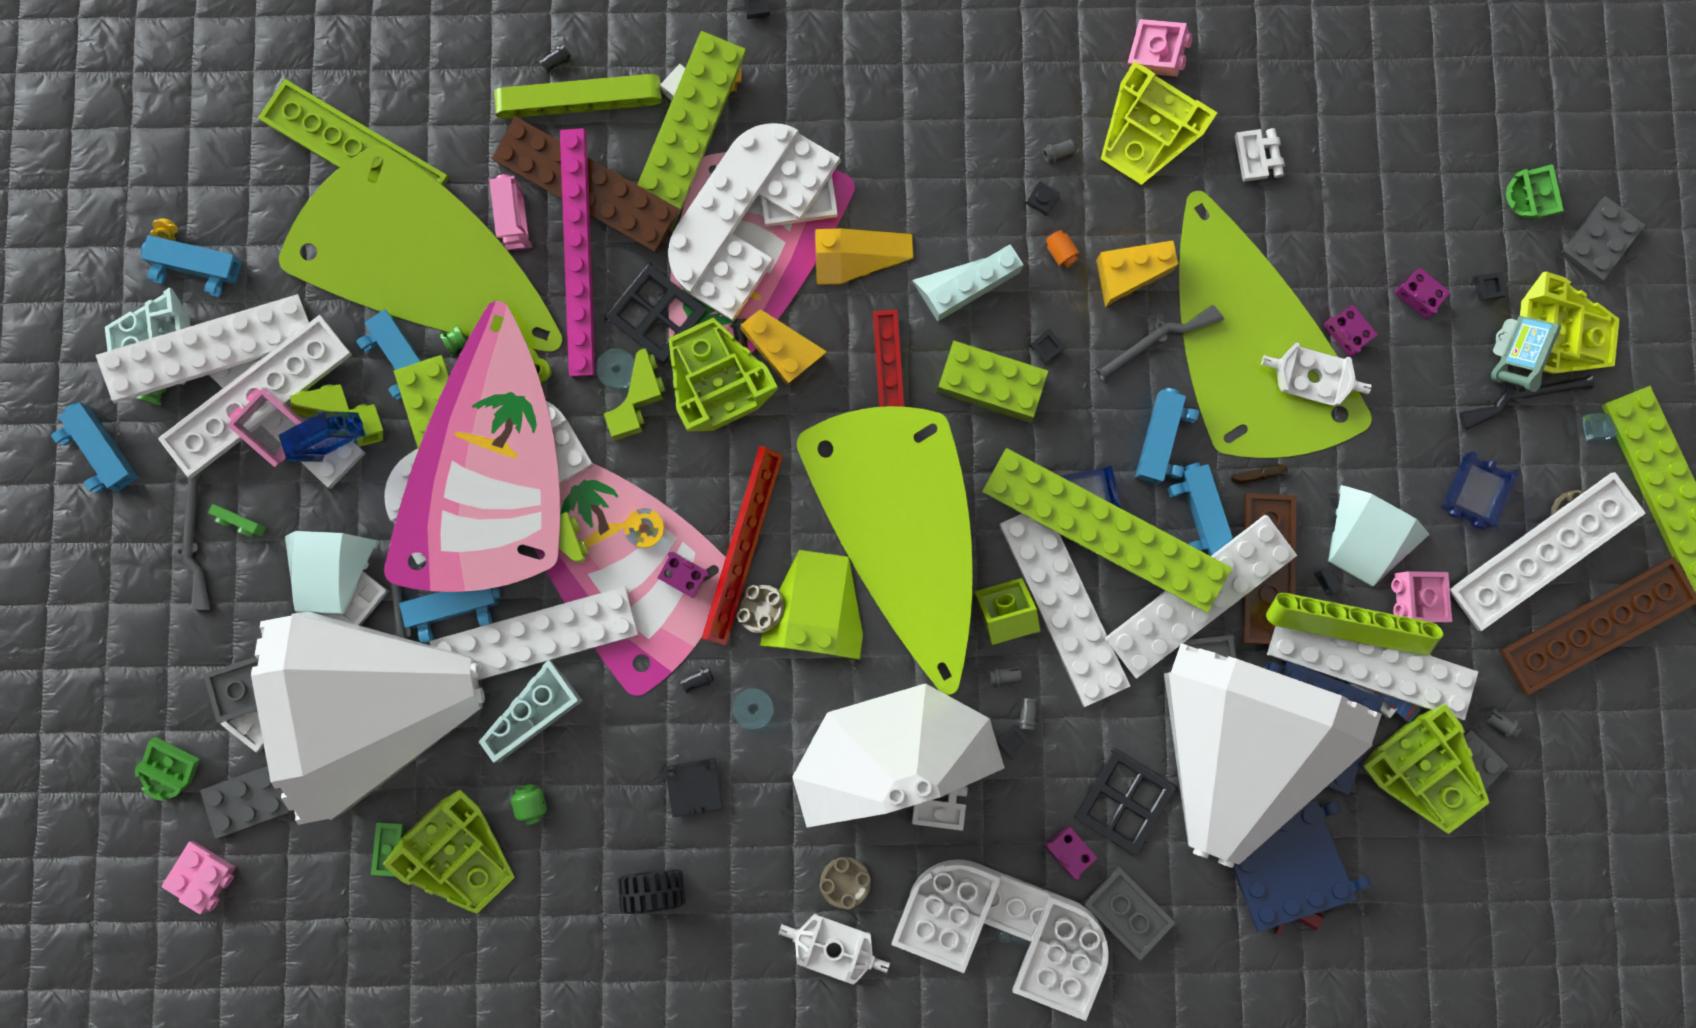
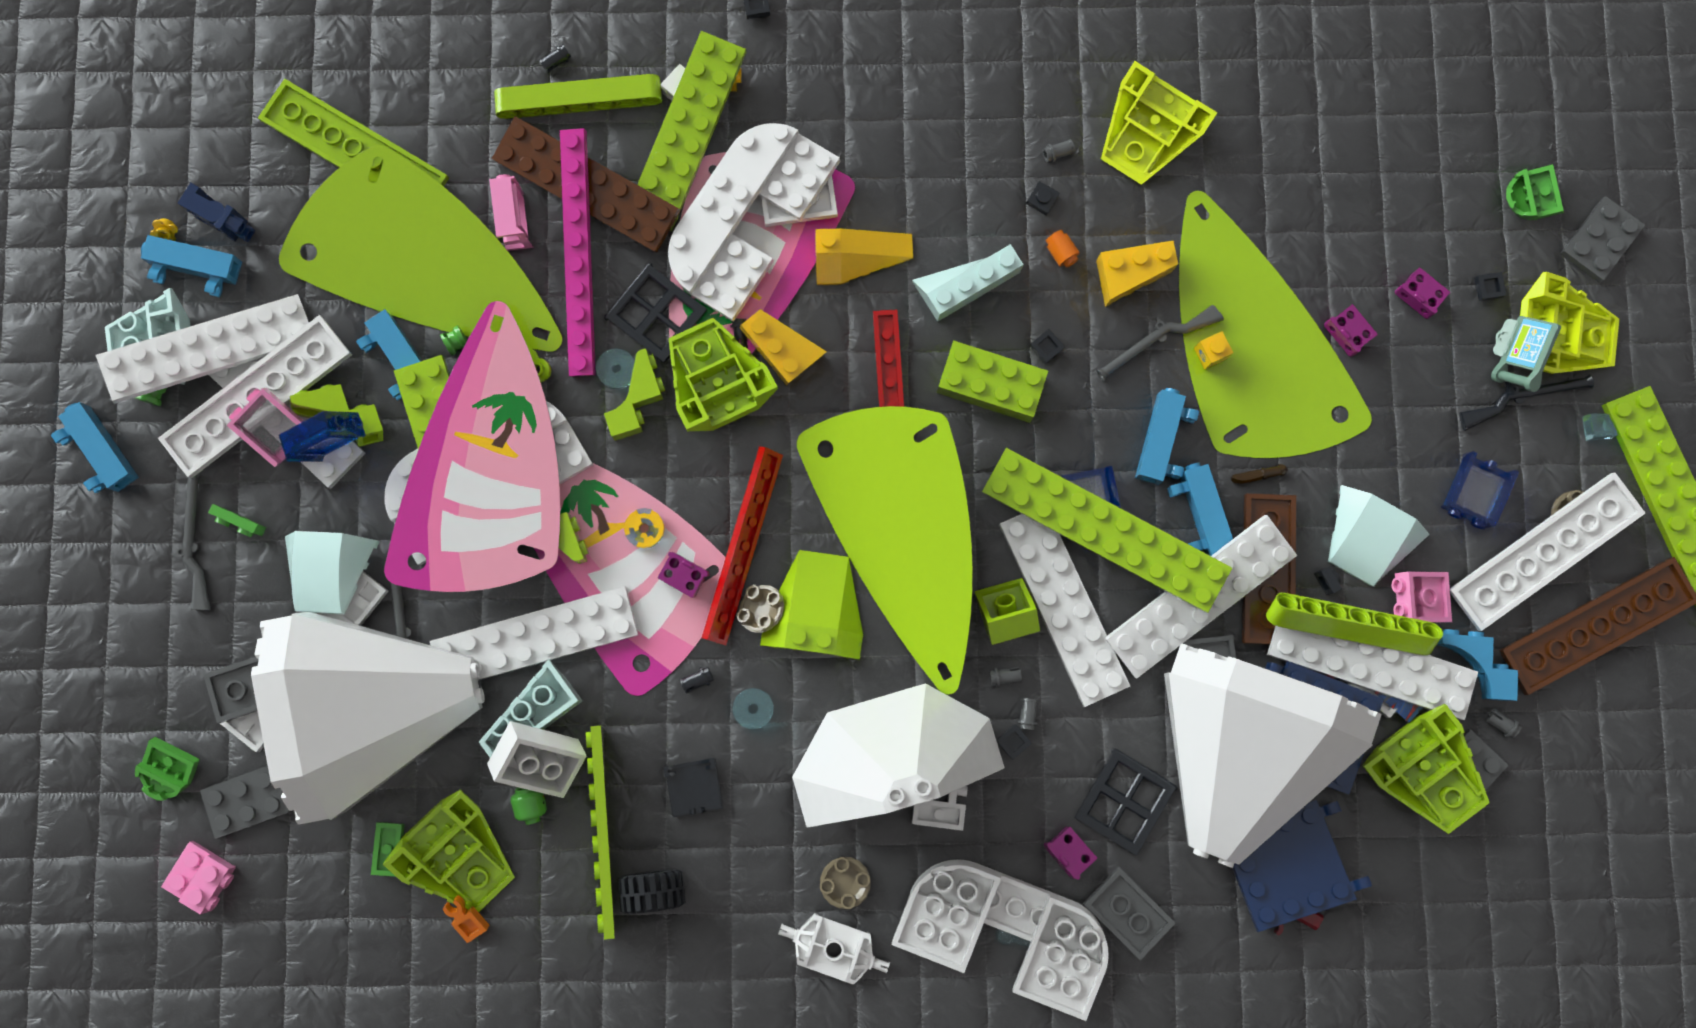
dark azure brick [399,587,501,643] -> none
bright pink plate [1128,19,1192,77] -> none
white plate [1235,128,1285,182] -> none
white plate [1261,343,1371,407] -> none
none -> dark blue hips [177,182,255,242]
none -> orange plate [443,895,489,943]
none -> white brick [487,721,587,798]
none -> lime plate [586,726,615,940]
none -> yellow brick [1194,331,1233,370]
none -> dark azure arch [1437,629,1518,701]

